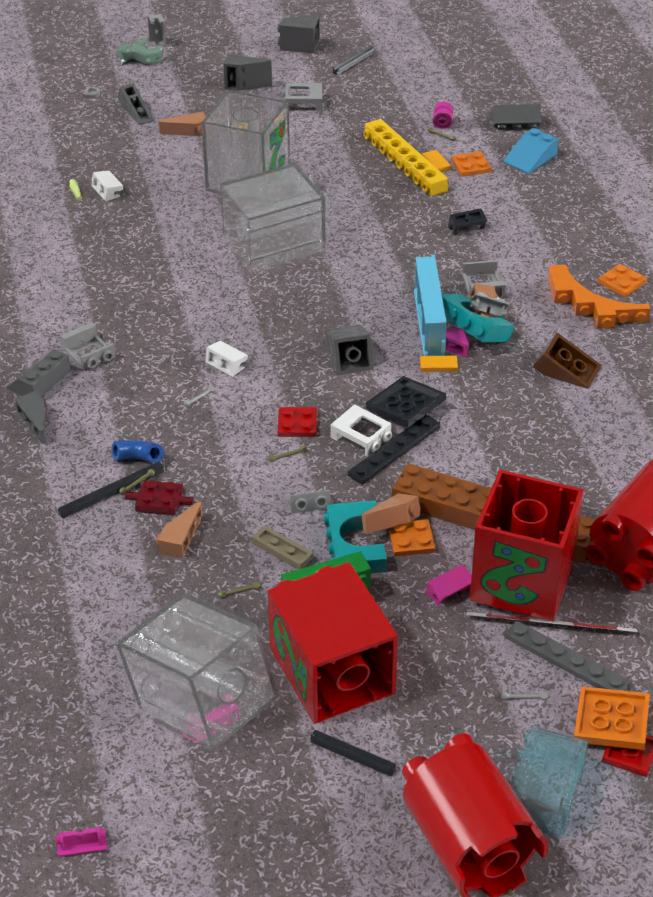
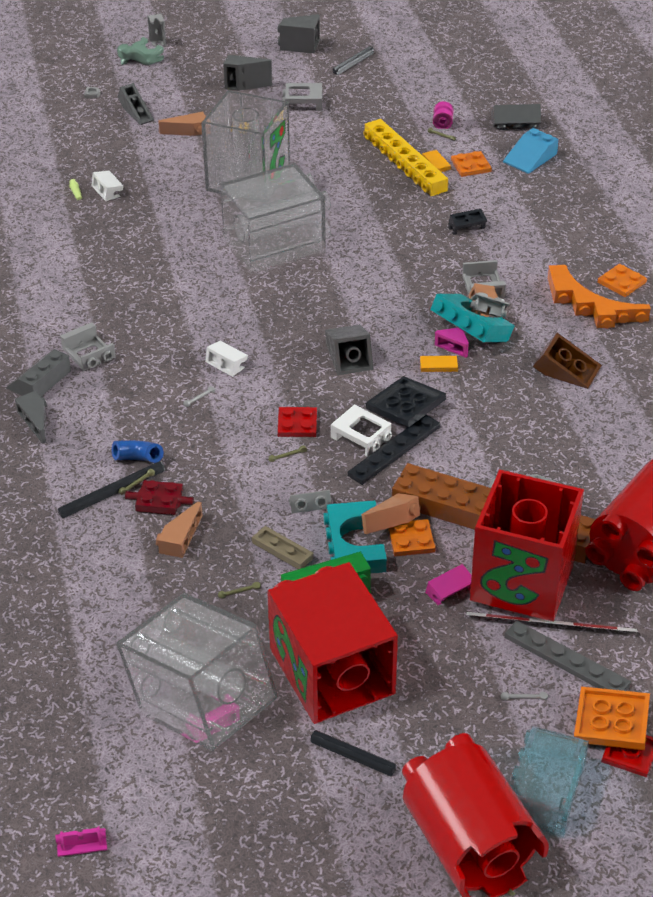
medium azure piece [414,255,446,356] -> none

